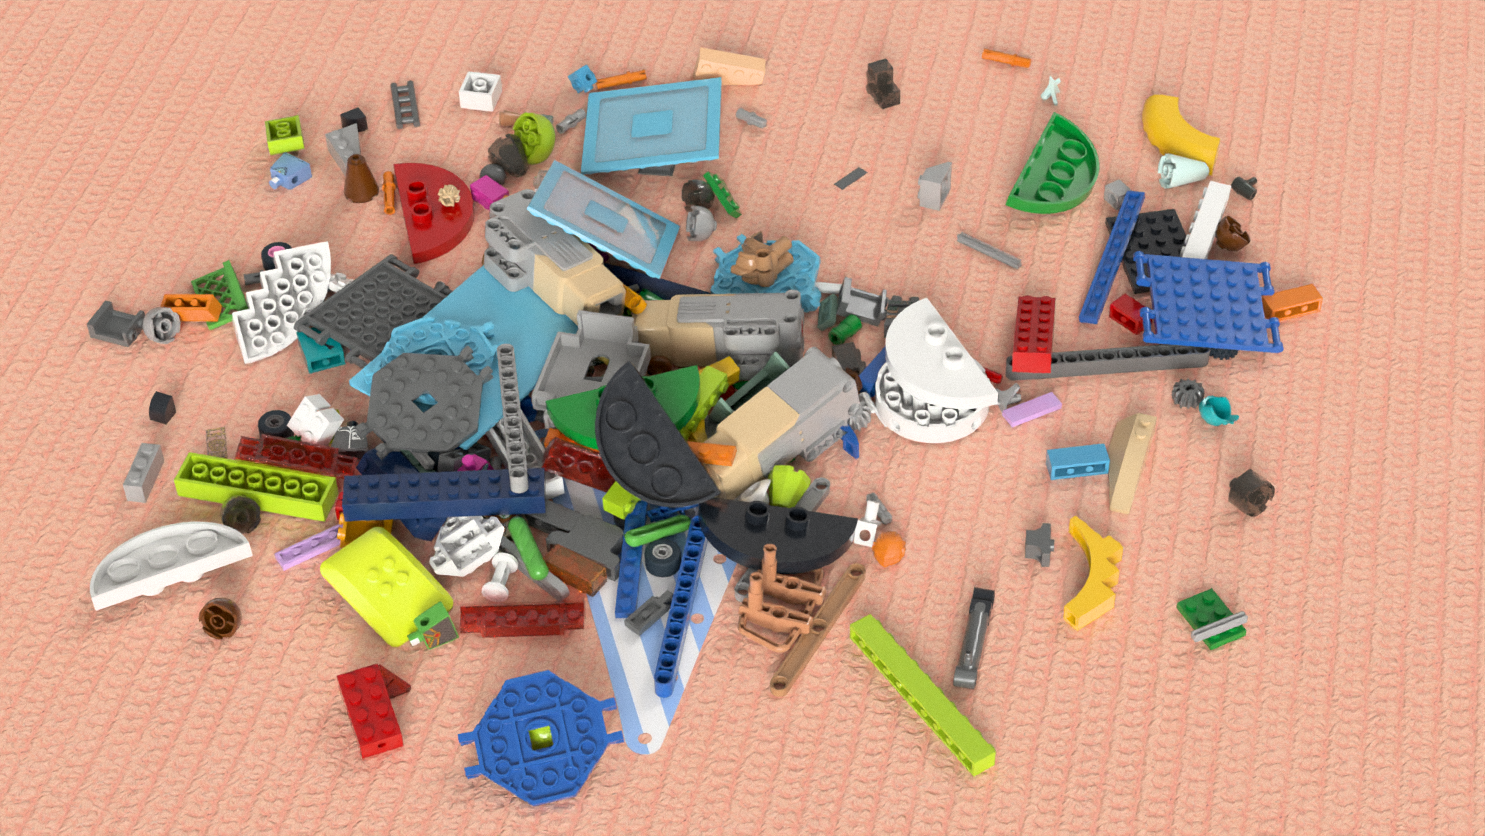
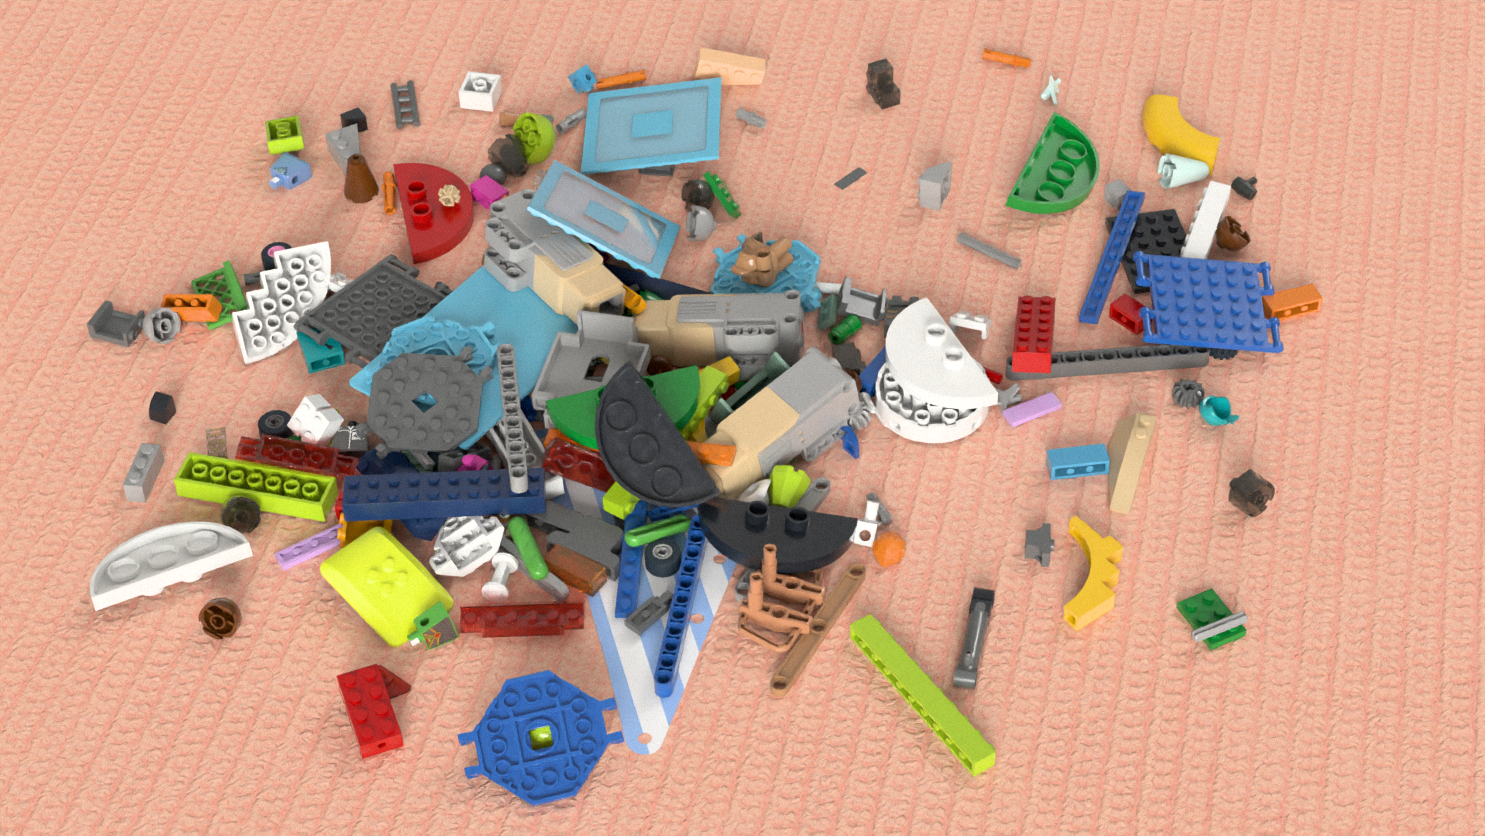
none -> white piece [949,311,993,339]

